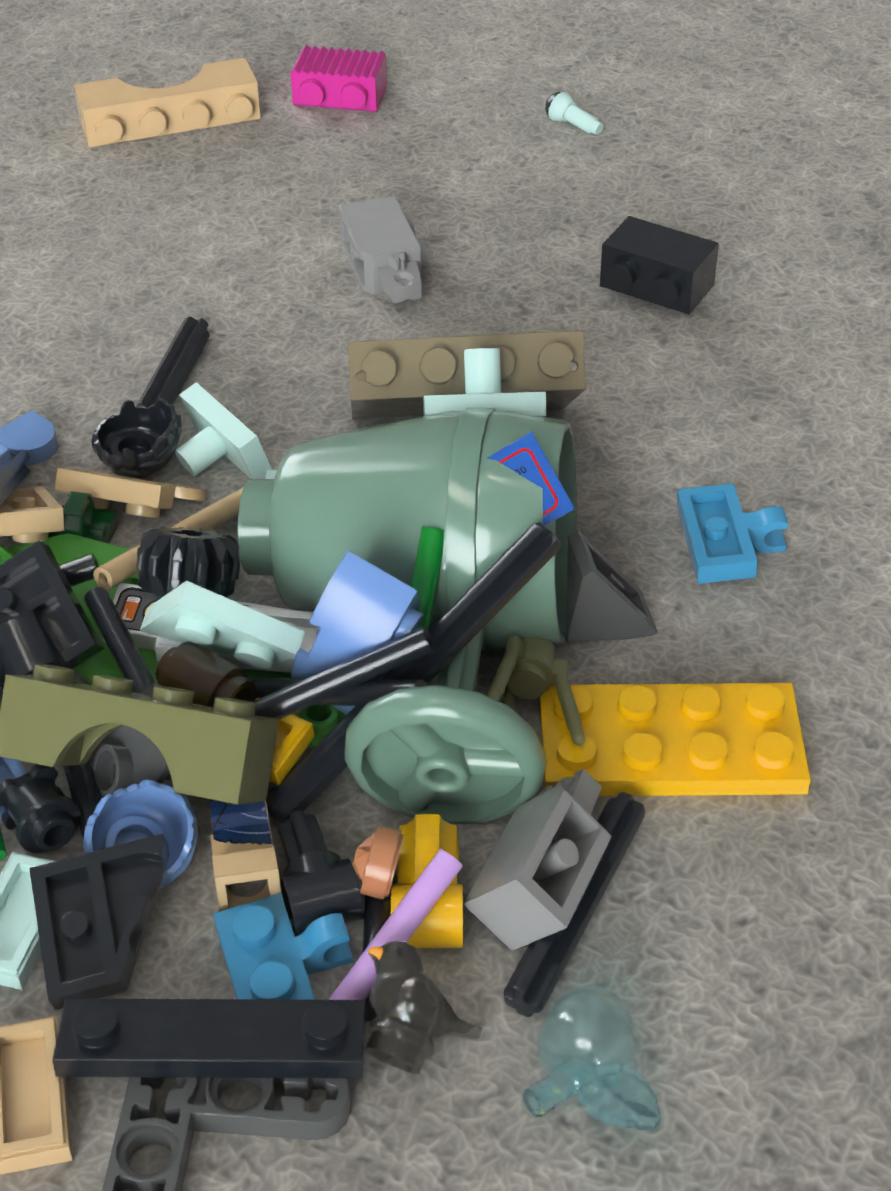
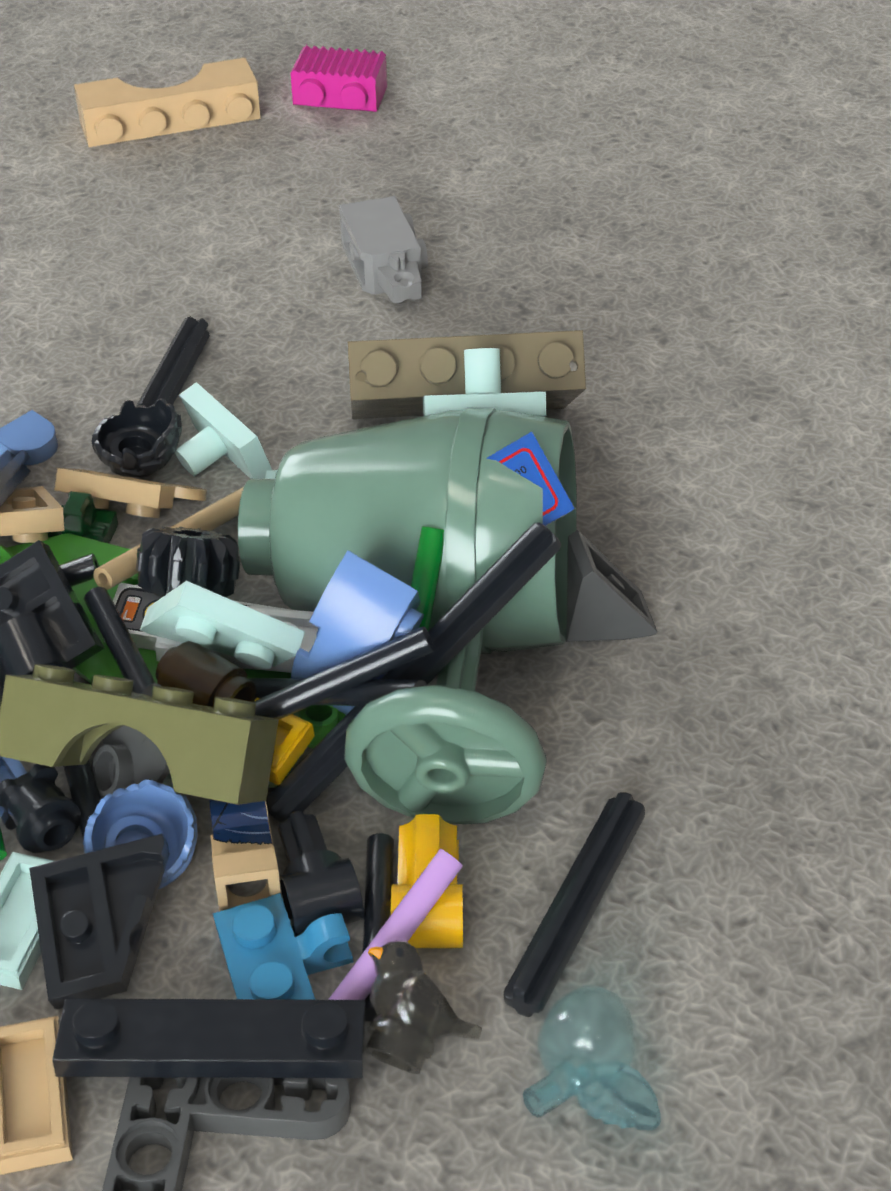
nougat tile [353,825,404,900] -> none
light grey hinge [463,769,612,951] -> none
olive plant [487,634,585,746] -> none
yellow plate [539,683,811,796] -> none
light aqua piece [545,92,604,135] -> none
black brick [600,216,719,315] -> none
dark azure plate [677,483,788,584] -> none

